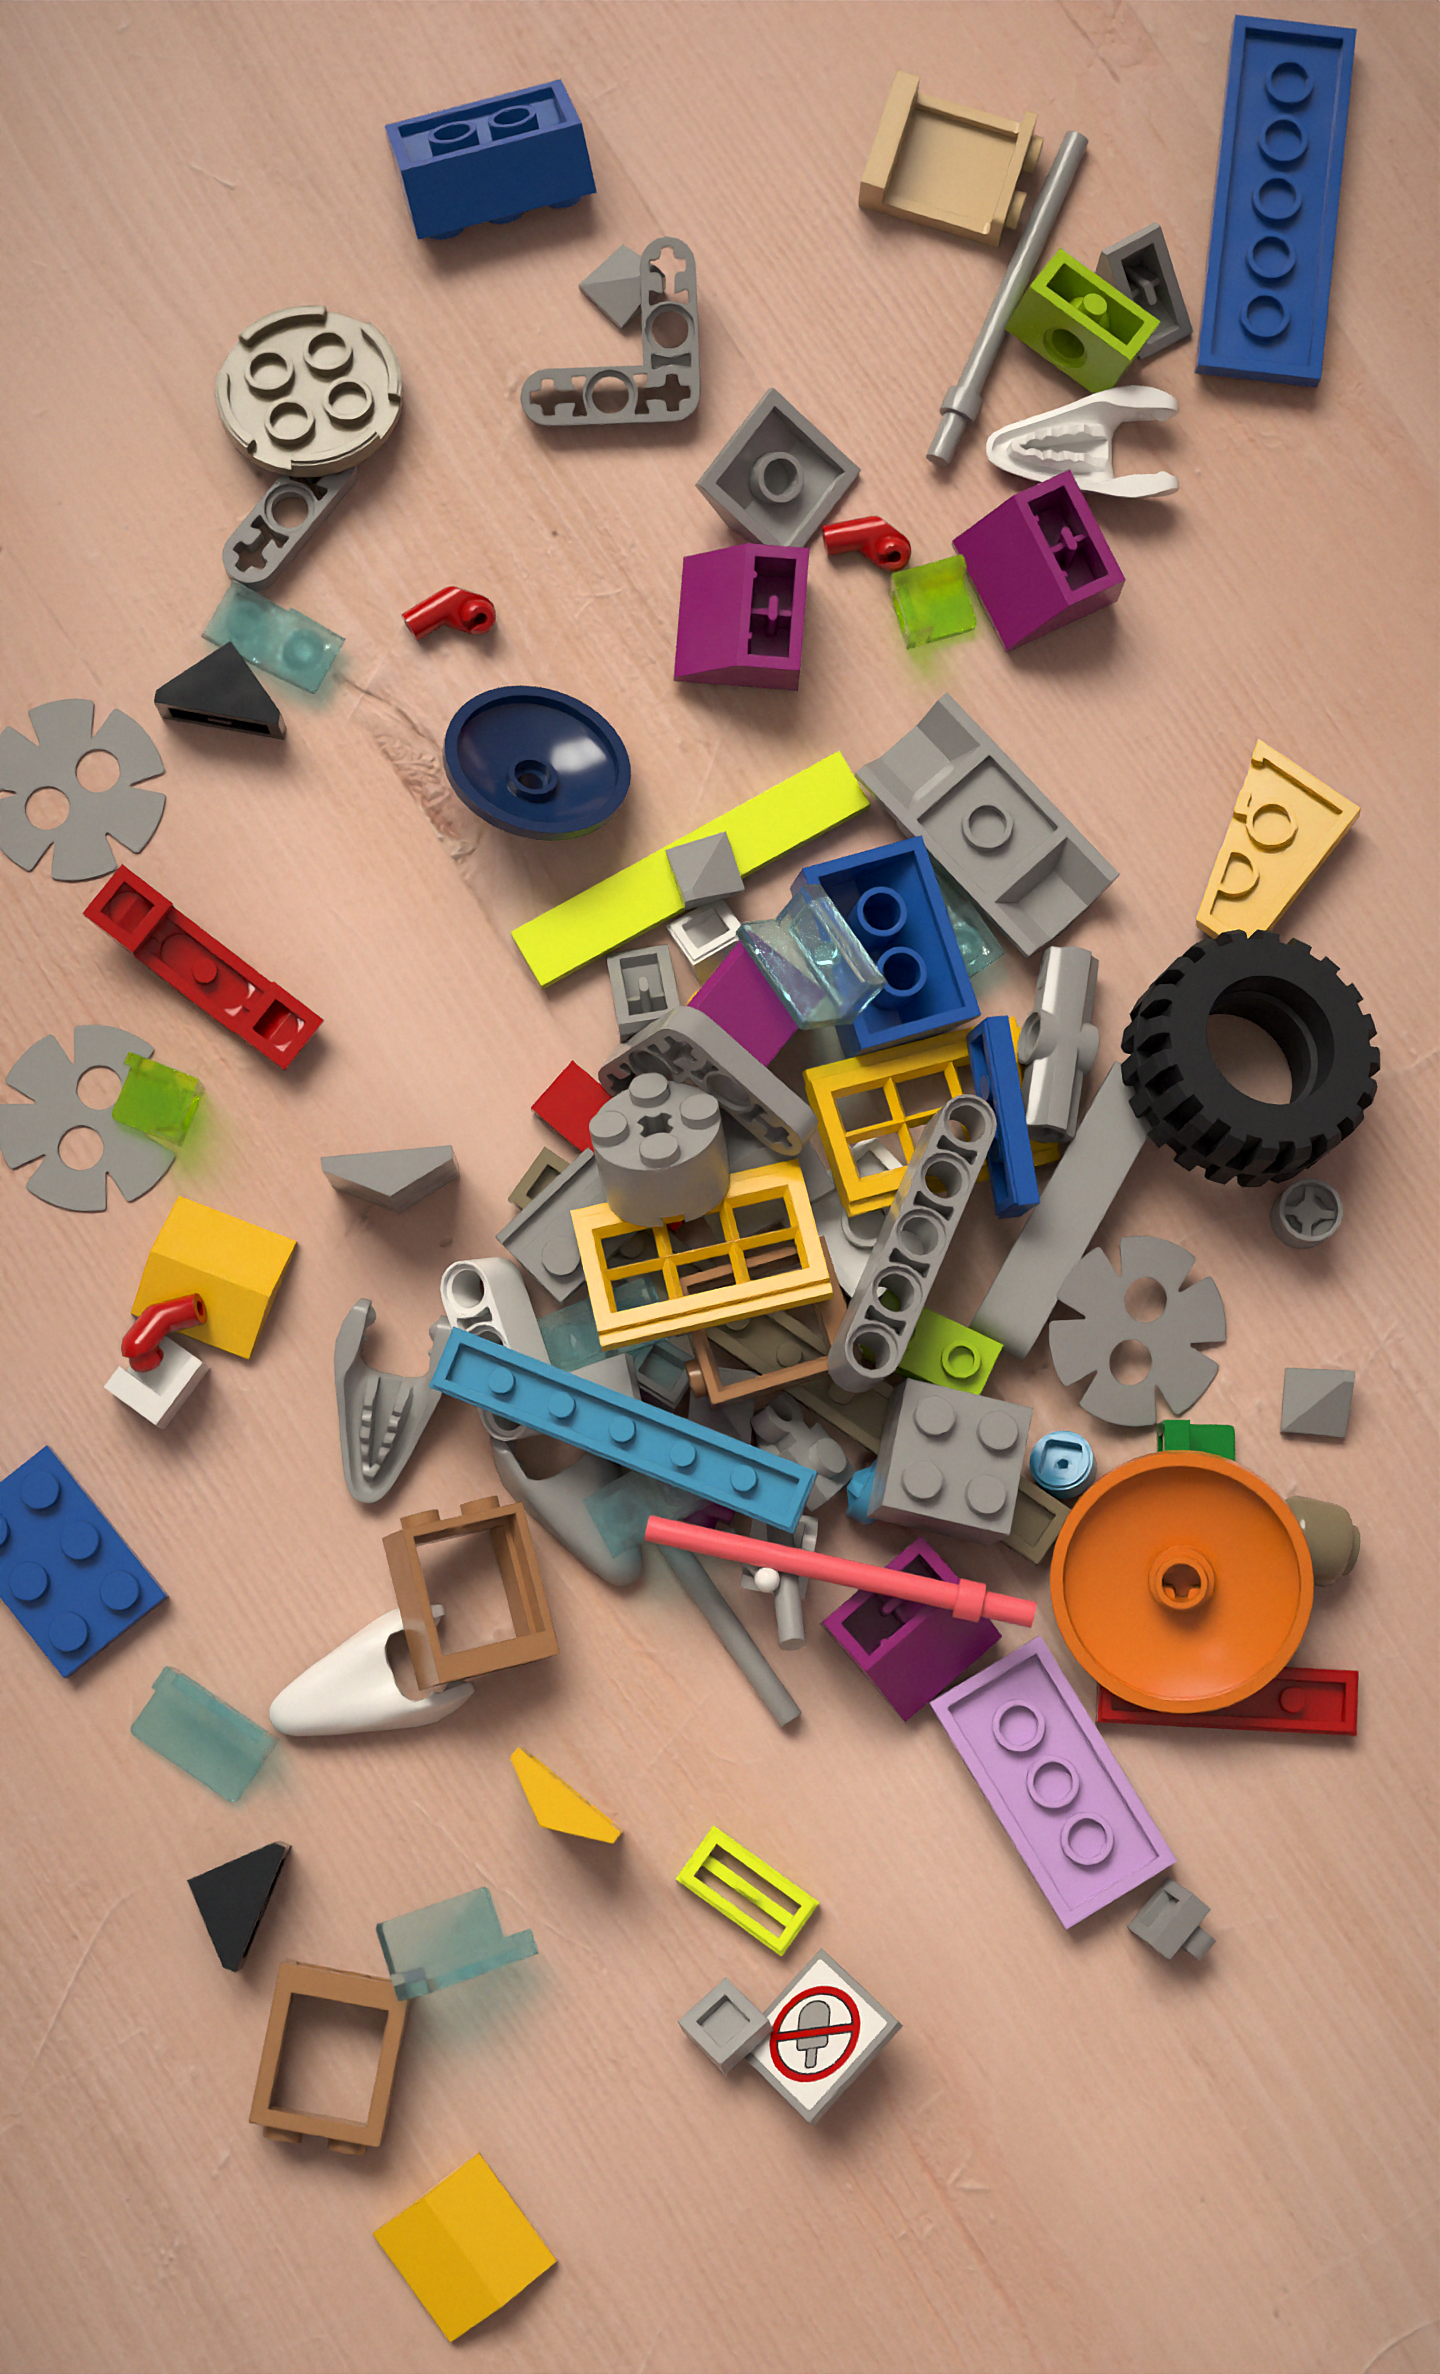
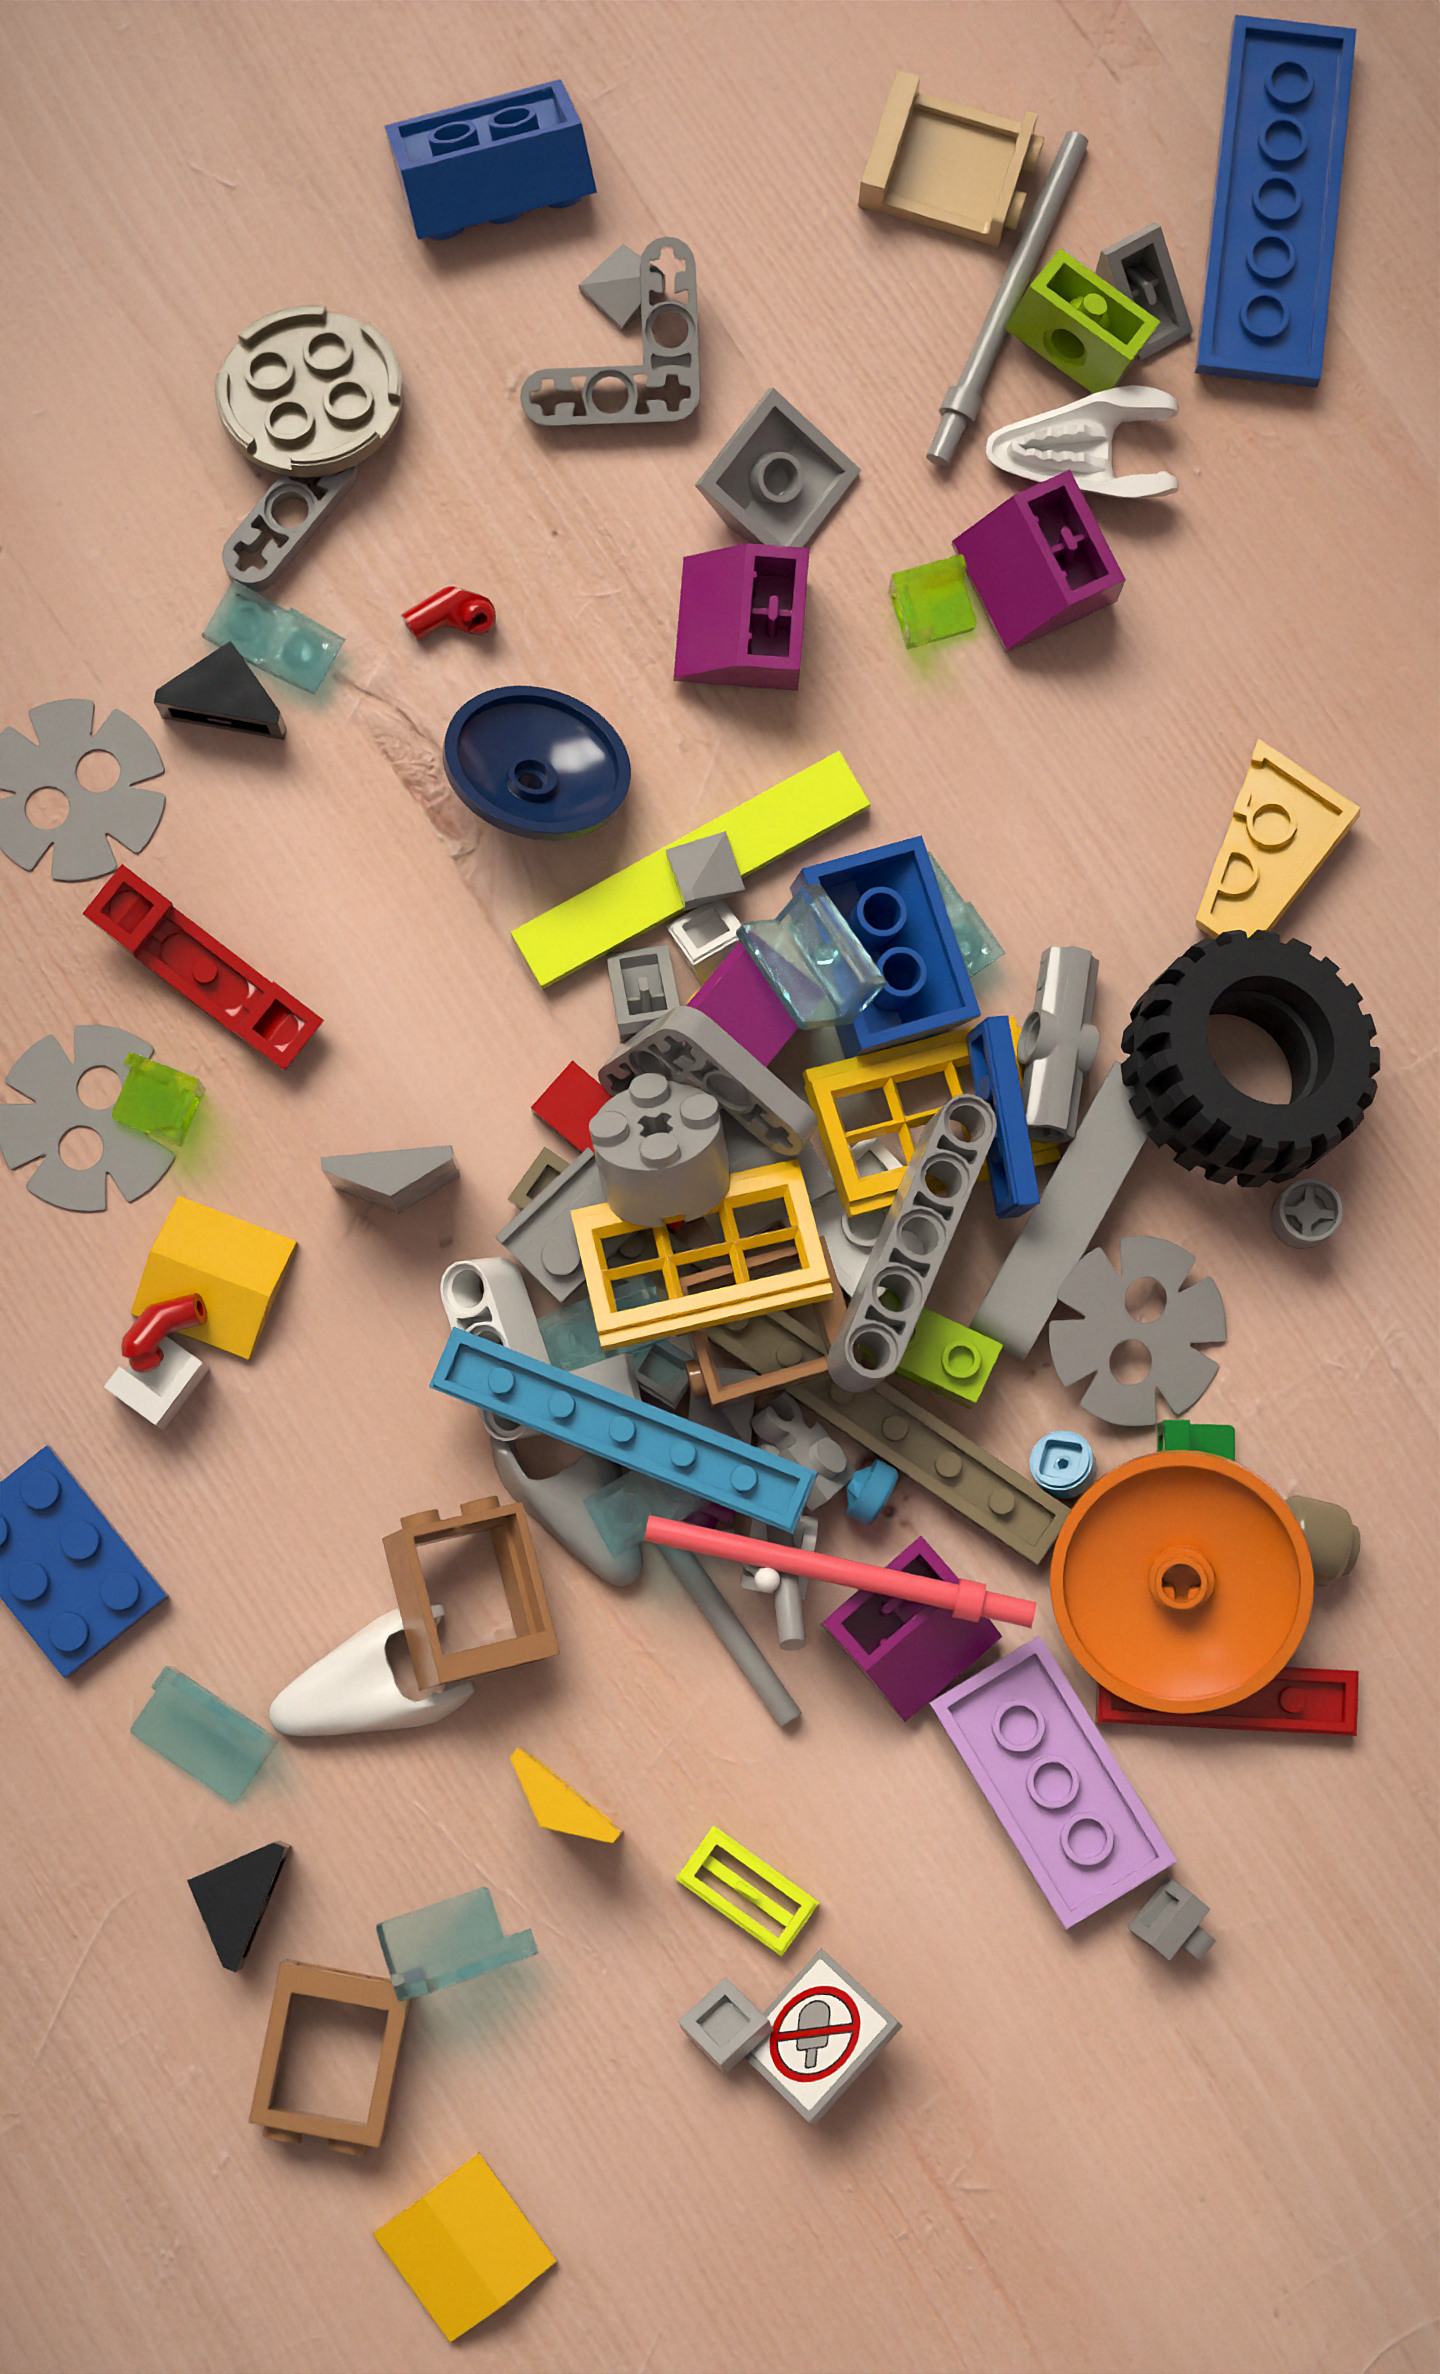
light grey animal [334,1298,452,1503] -> none
red arm [821,516,911,572] -> none
light grey piece [854,693,1120,959] -> none
light grey brick [866,1378,1033,1546] -> none
light grey slope [1280,1368,1355,1438] -> none

